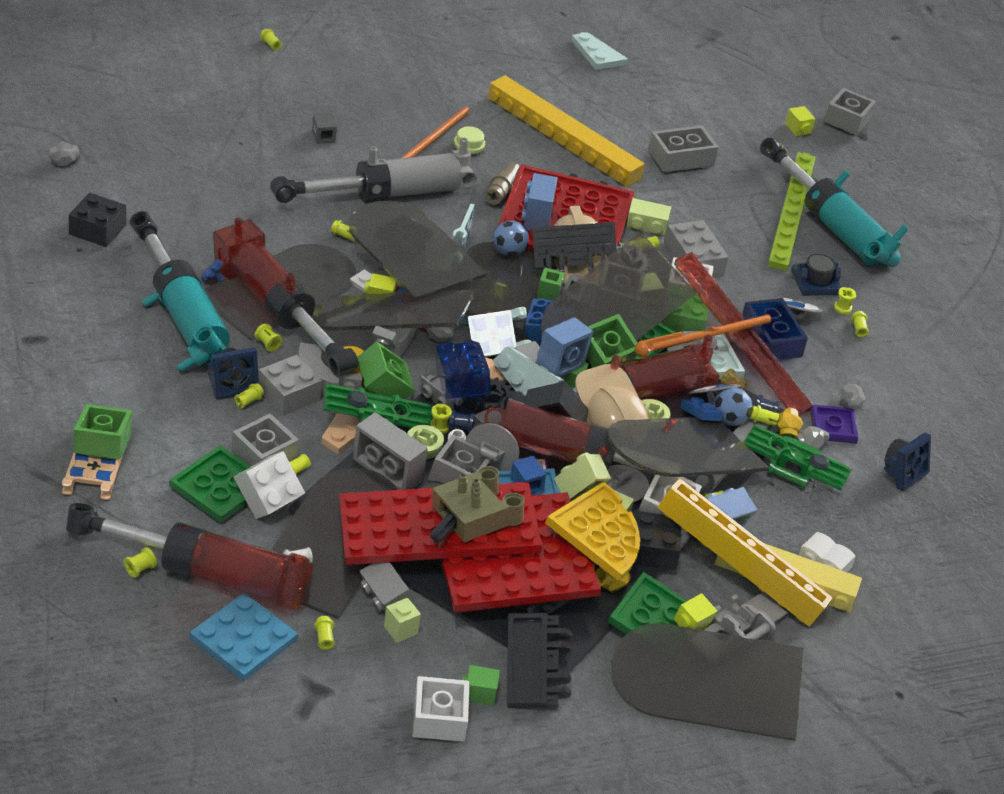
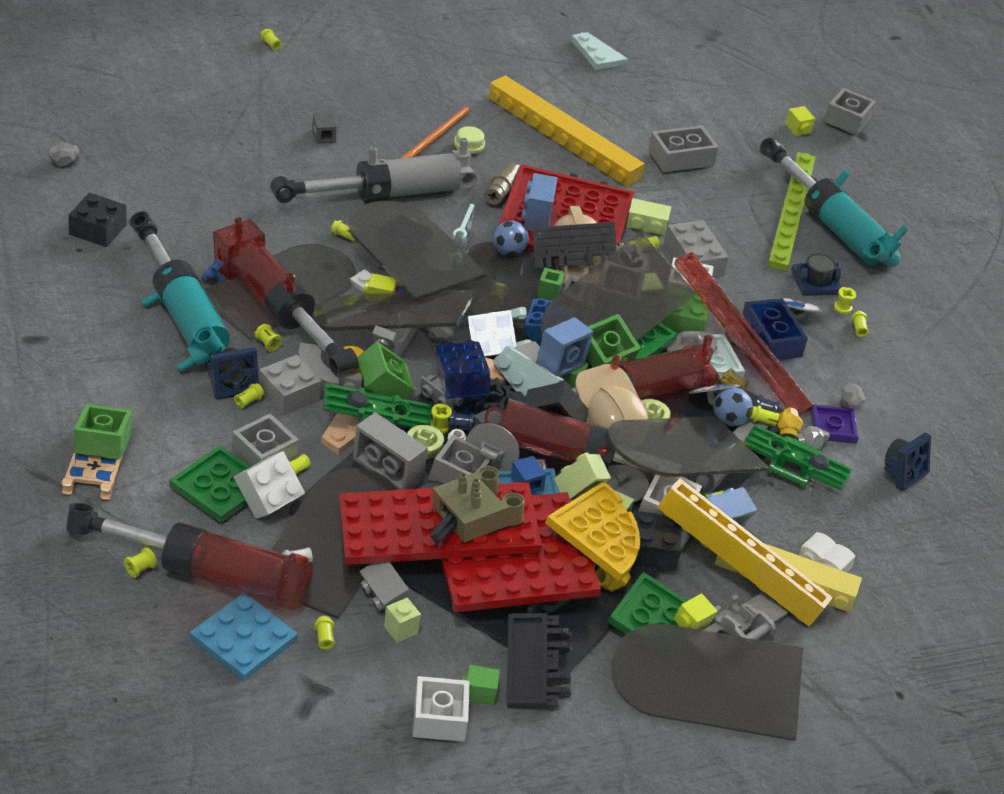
orange bar [635,315,771,358] -> none
blue plate [681,397,723,421] -> none

